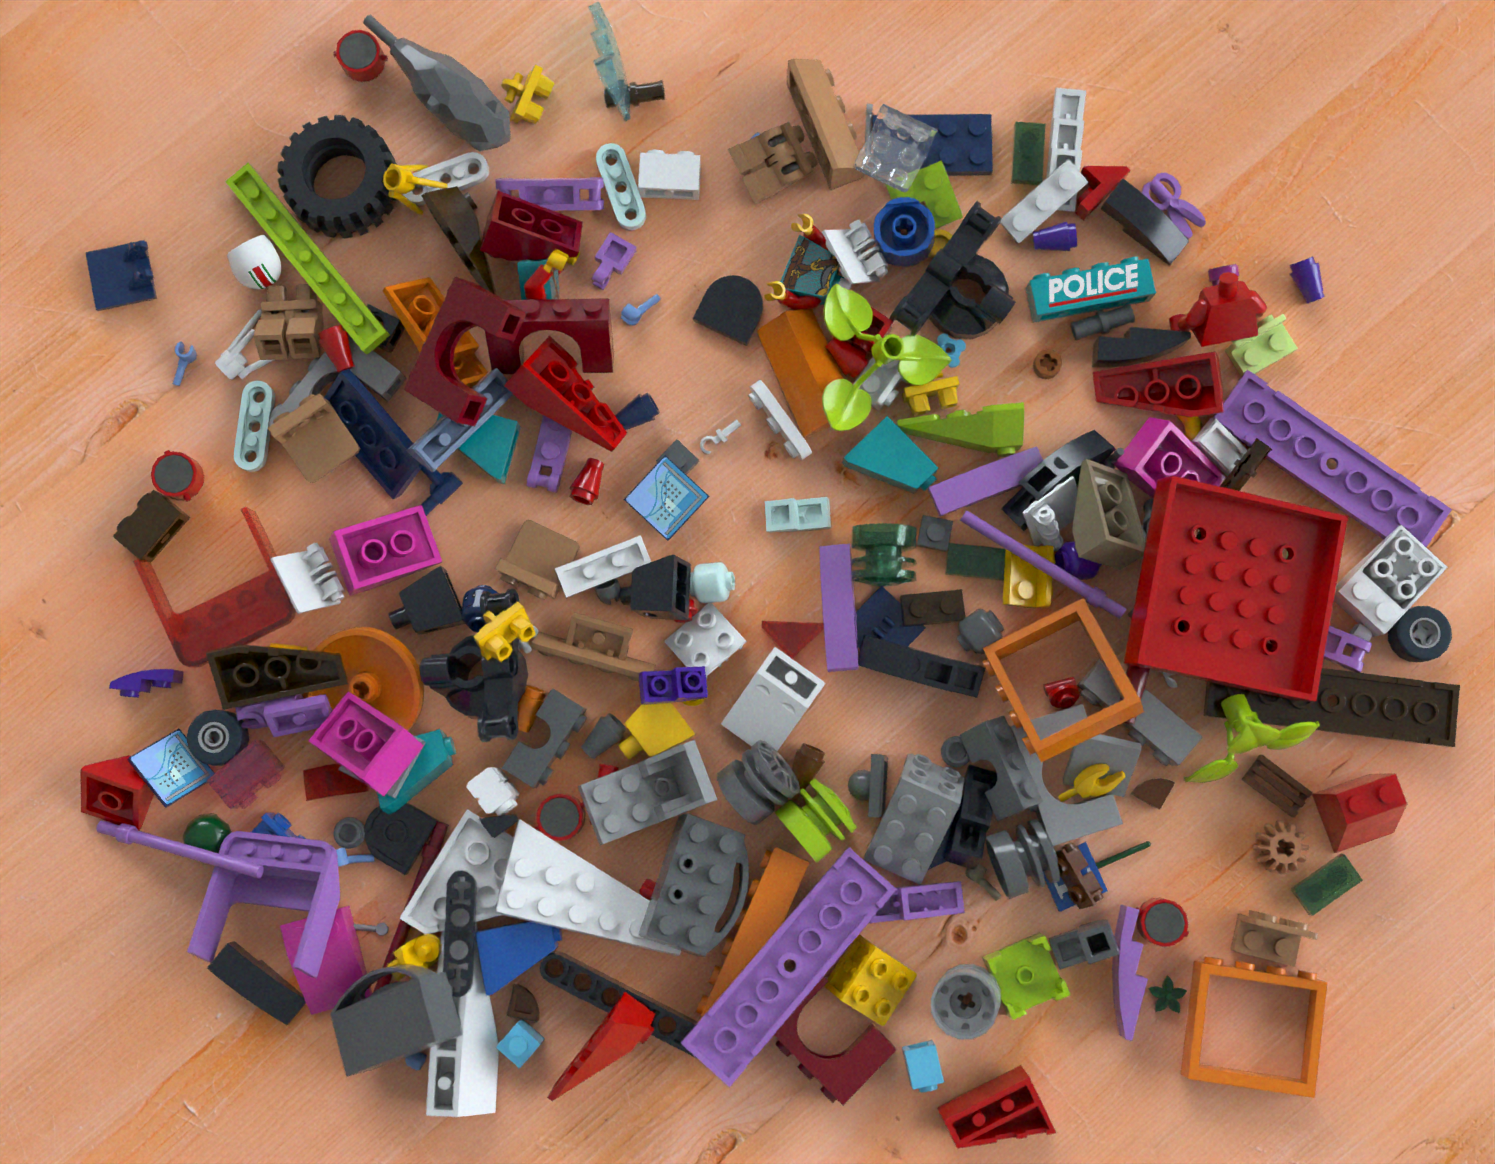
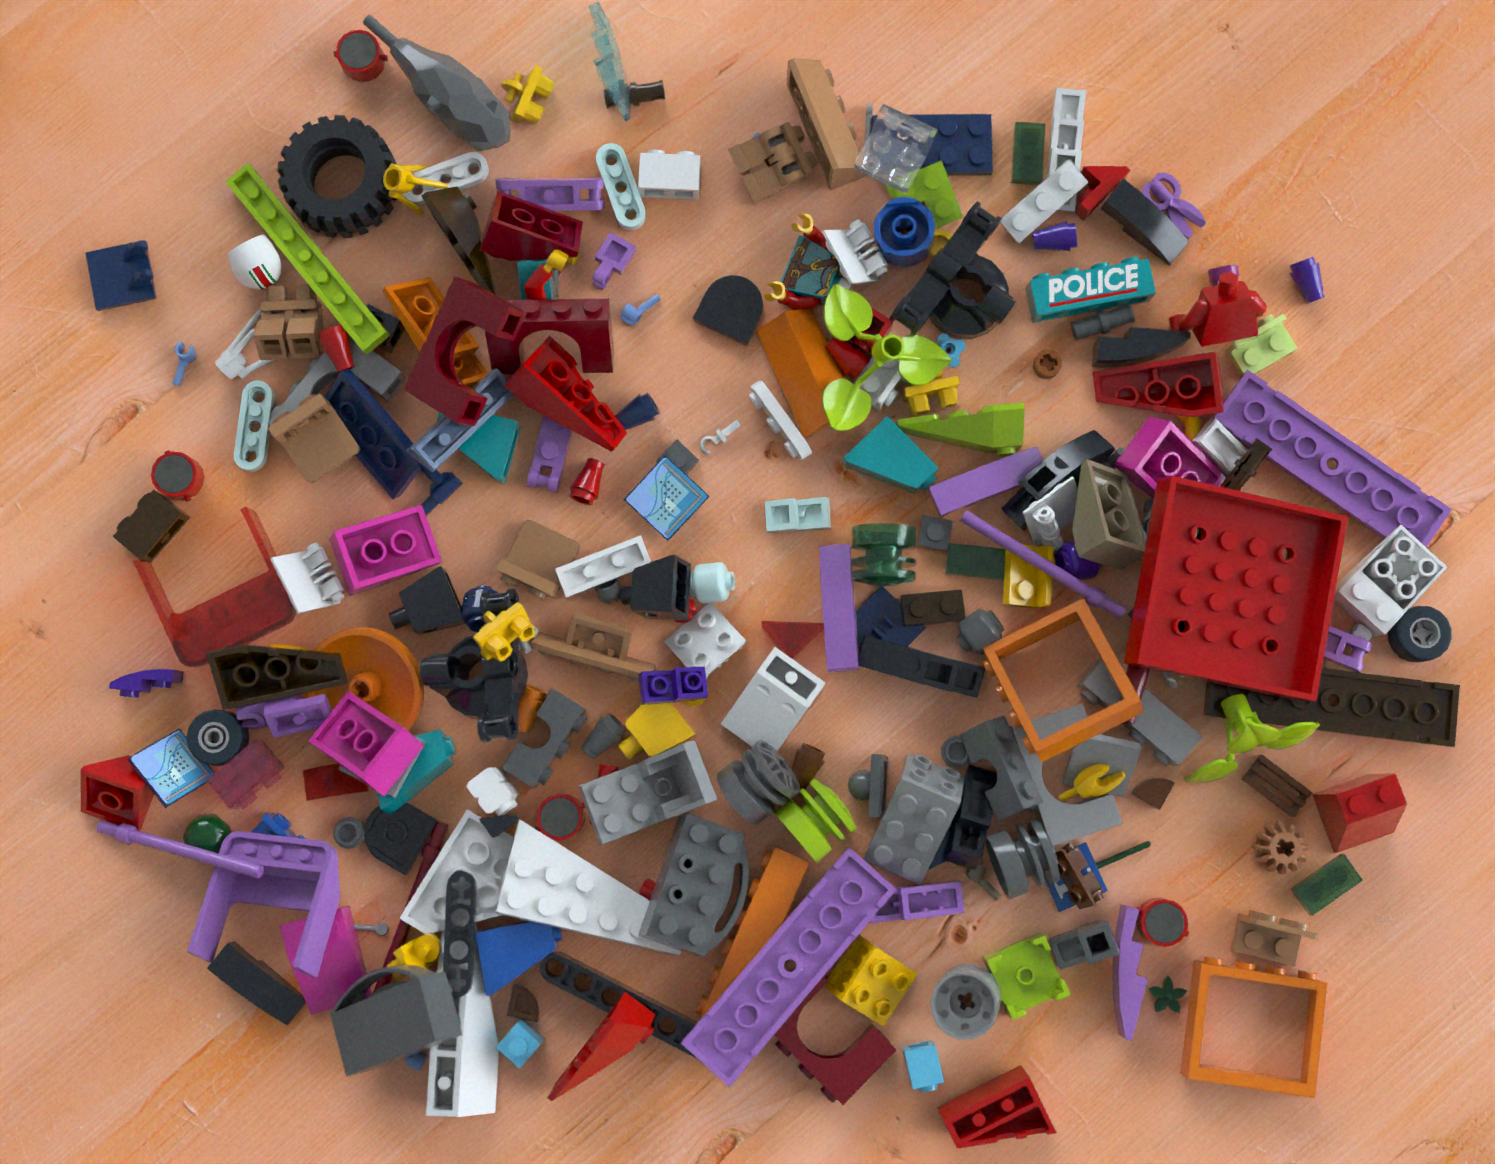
medium blue hand [336,847,375,867] -> none
red plate [1043,677,1080,709] -> none

